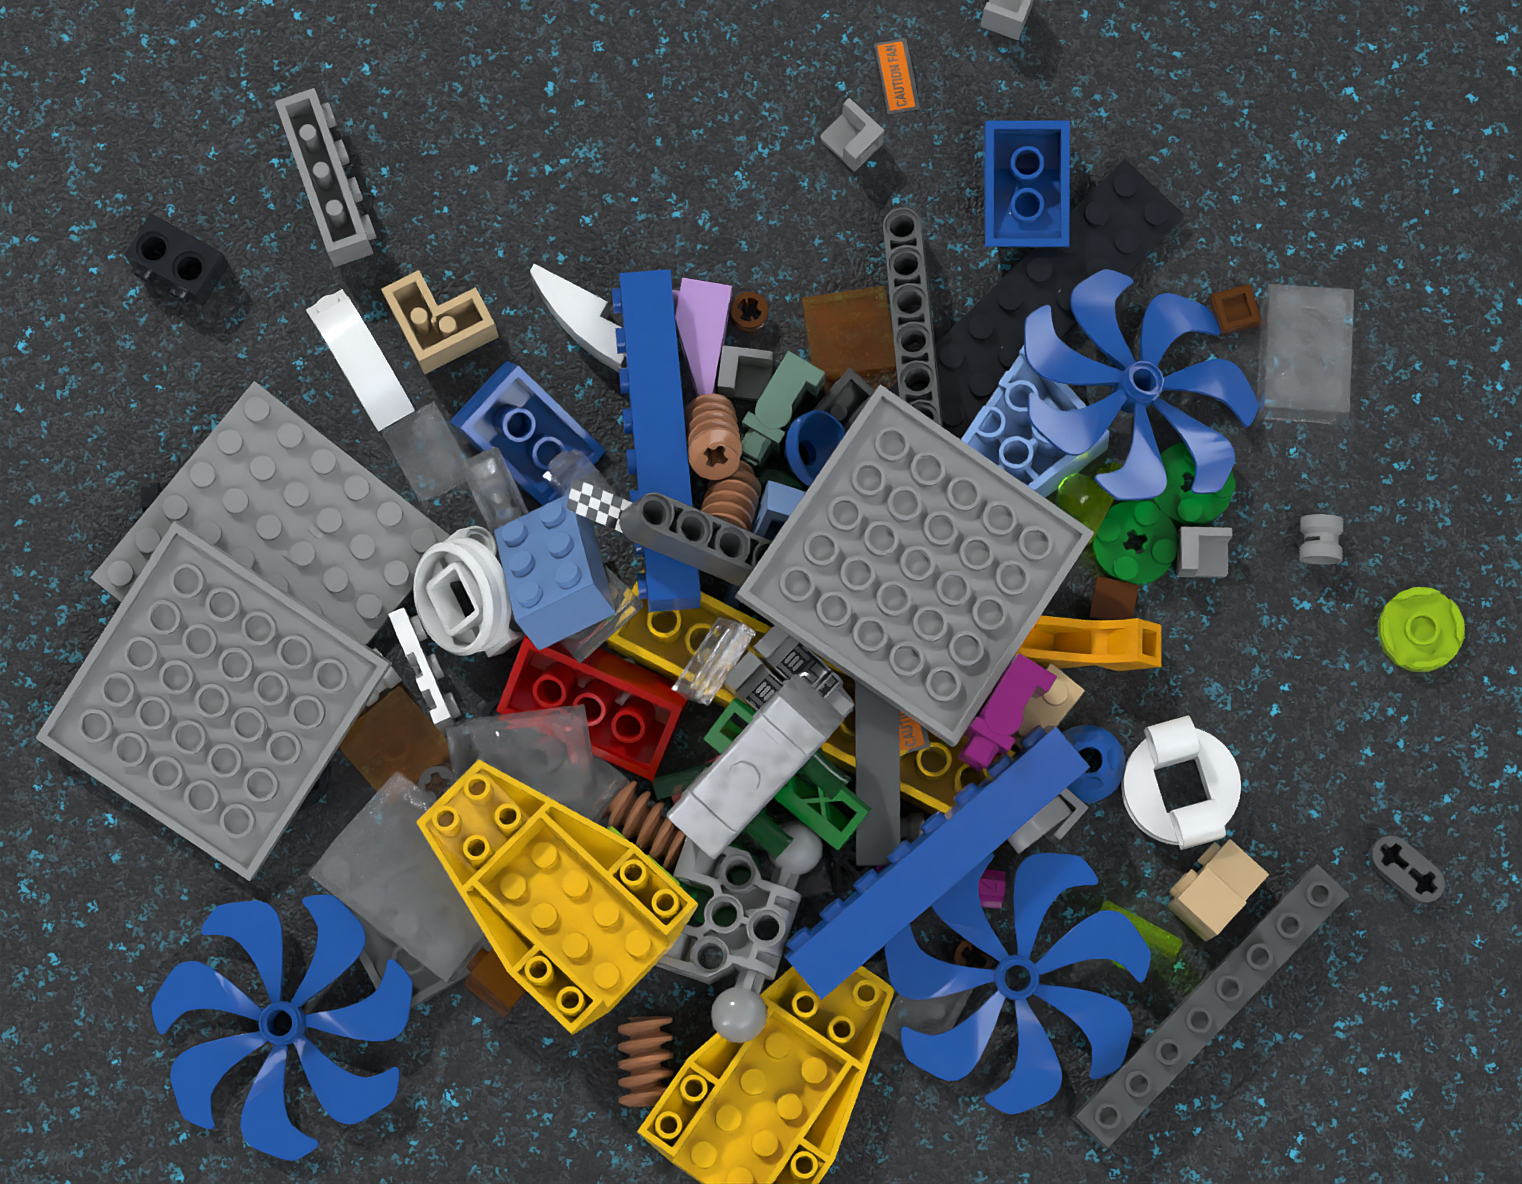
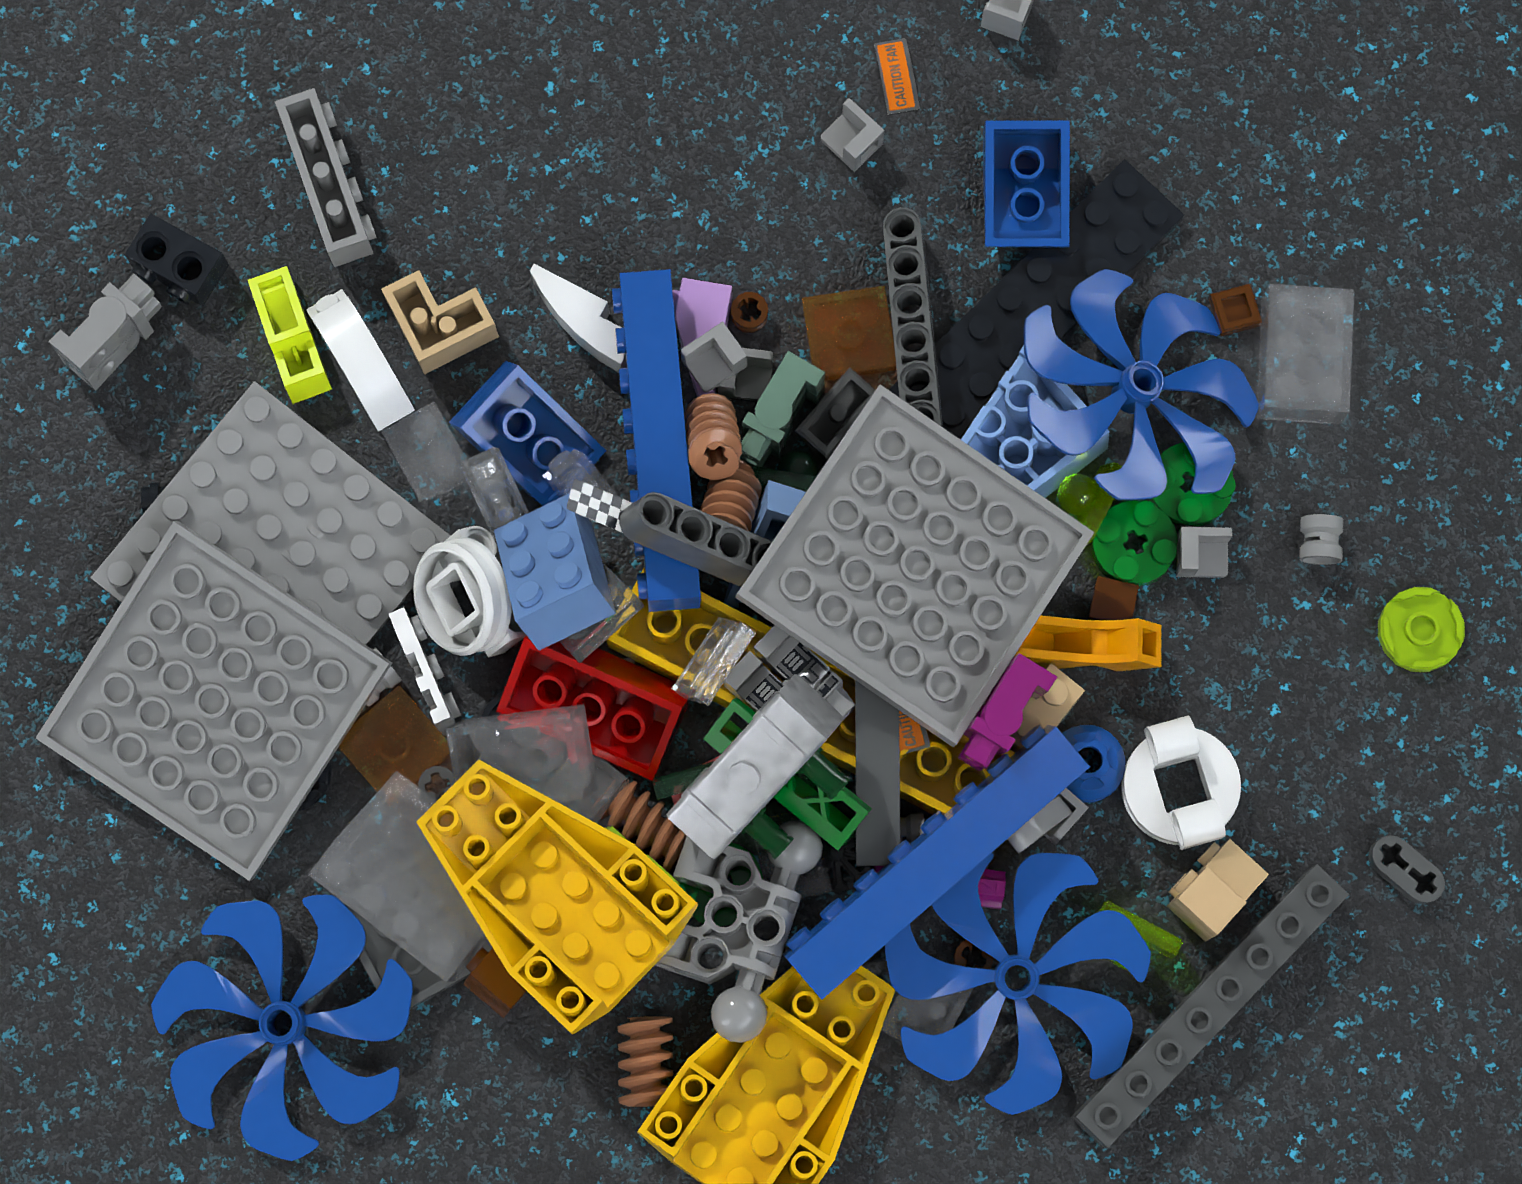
blue piece [784,410,846,486] -> none
none -> light grey hips [49,274,162,391]
none -> neon yellow slope [248,266,332,404]
none -> light grey panel [681,322,747,393]

